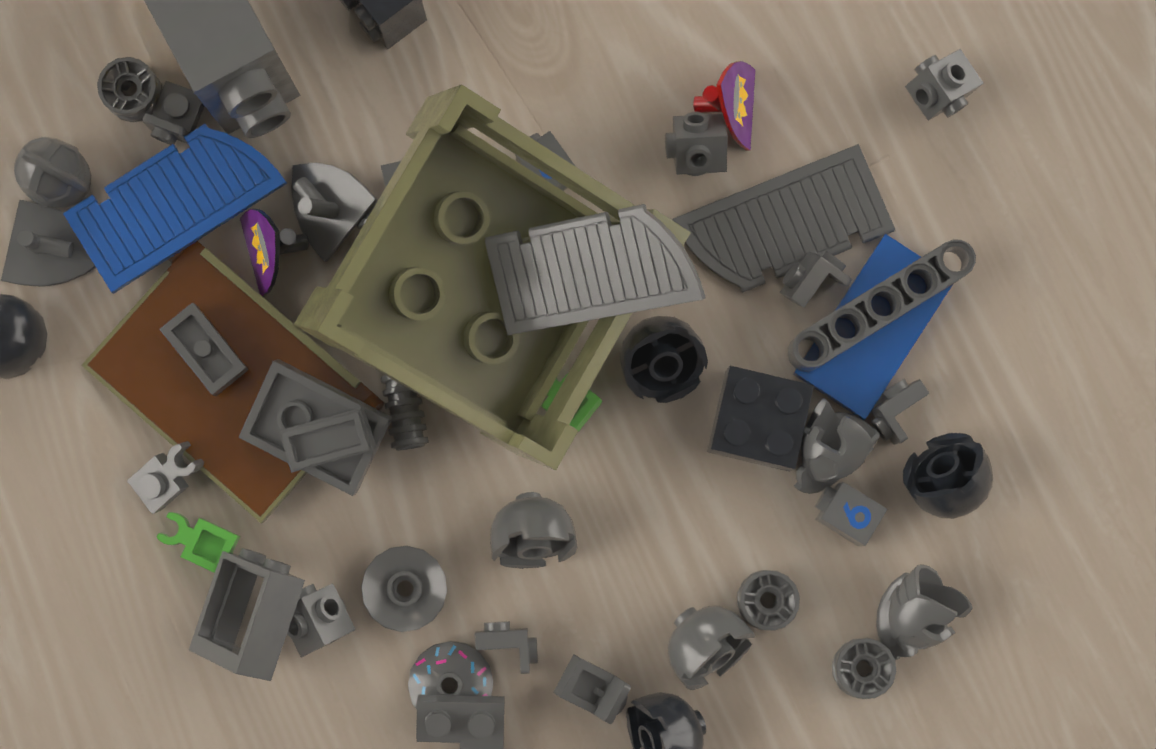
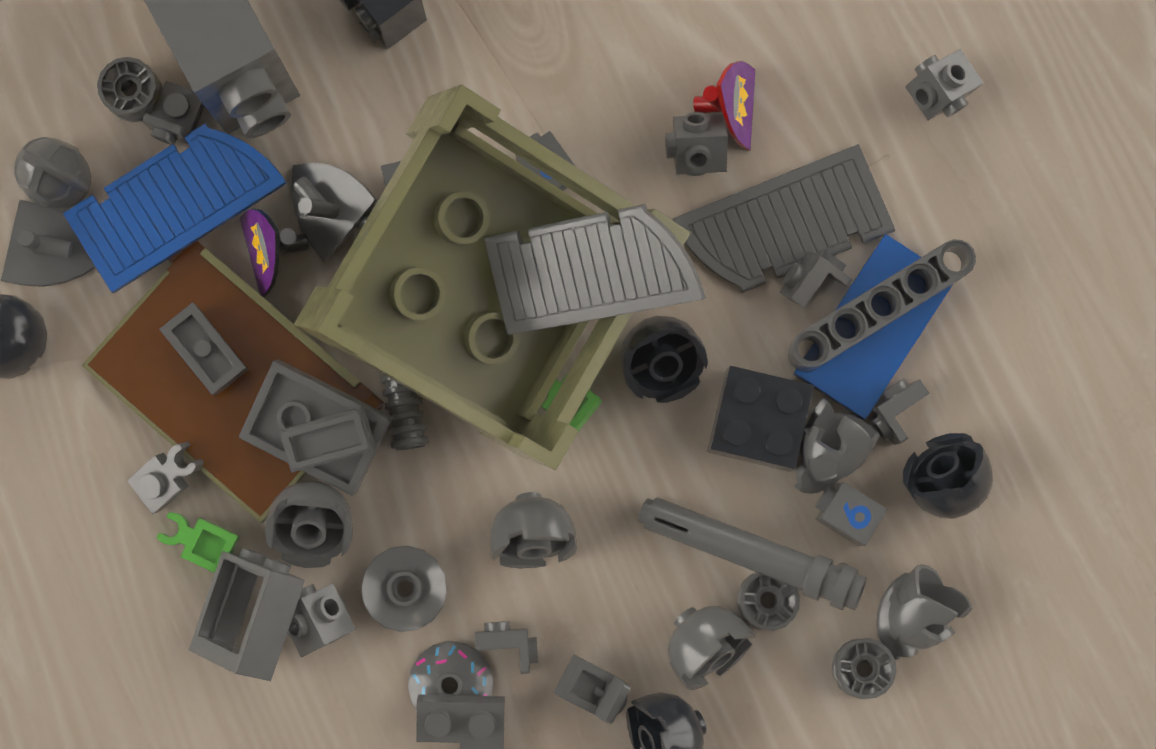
none -> dark grey cylinder [265,481,353,568]
none -> dark grey cylinder [638,497,867,611]

